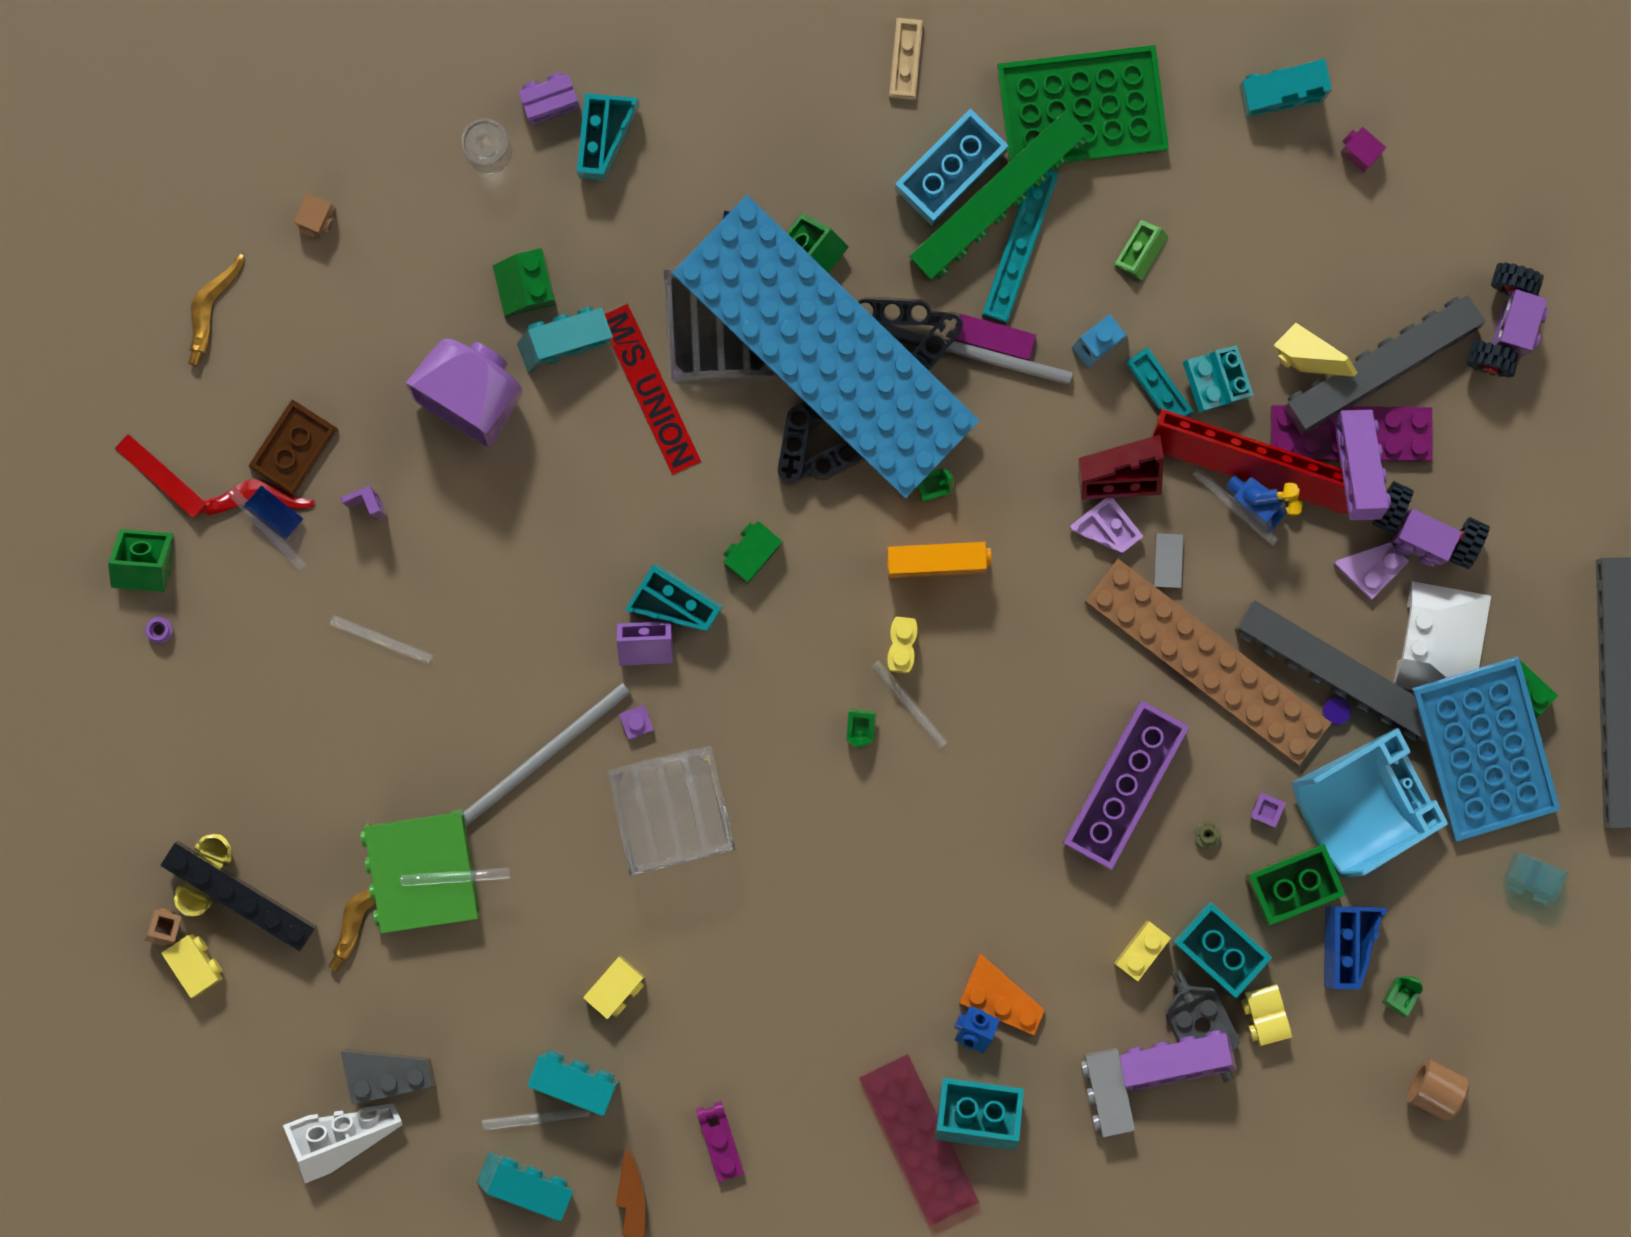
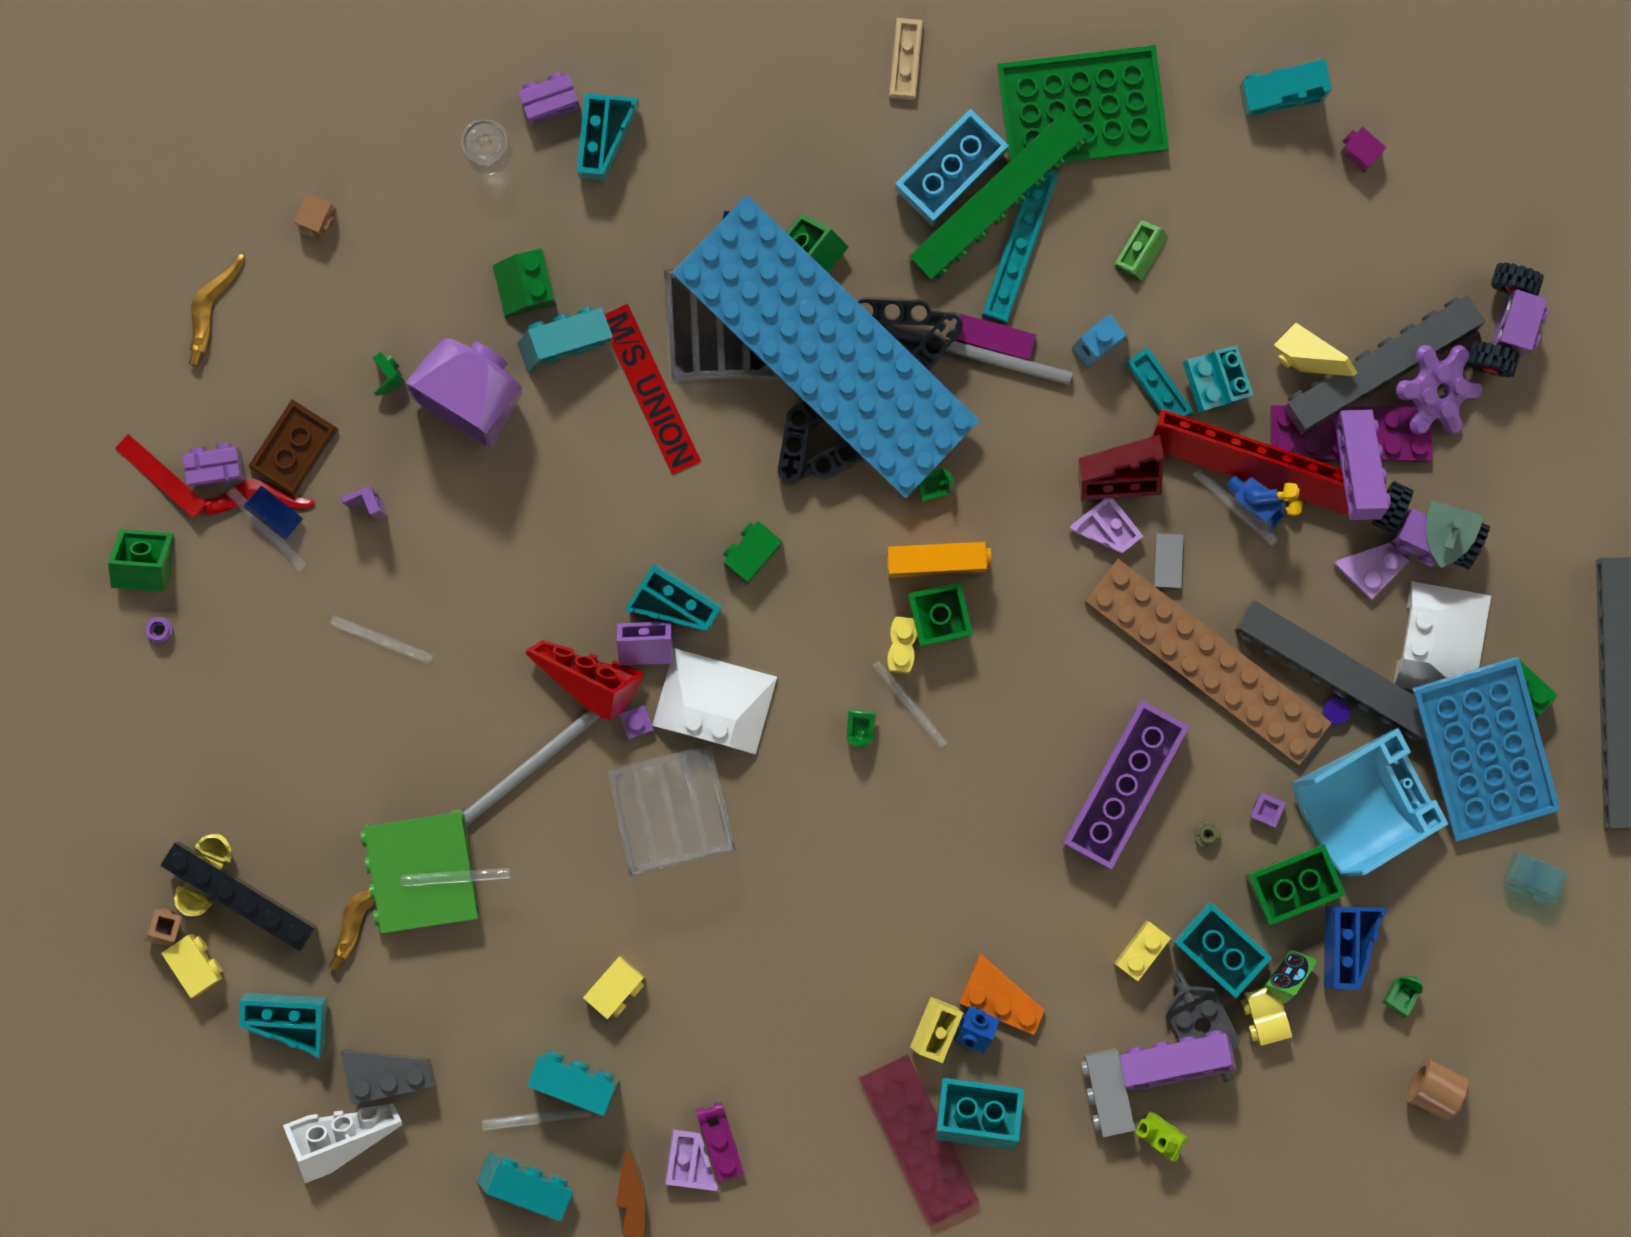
none -> medium lavender brick [183,443,245,489]
none -> teal wedge [239,993,327,1058]
none -> green plate [372,351,405,396]
none -> red wedge [526,640,644,721]
none -> white slope [652,648,777,755]
none -> lavender wing [664,1129,717,1191]
none -> green slope [908,582,973,647]
none -> light yellow brick [910,997,963,1063]
none -> lime hips [1136,1112,1189,1162]
none -> slope [1265,949,1318,1004]
none -> medium lavender plate [1396,345,1482,435]
none -> sand green shield [1425,500,1484,568]

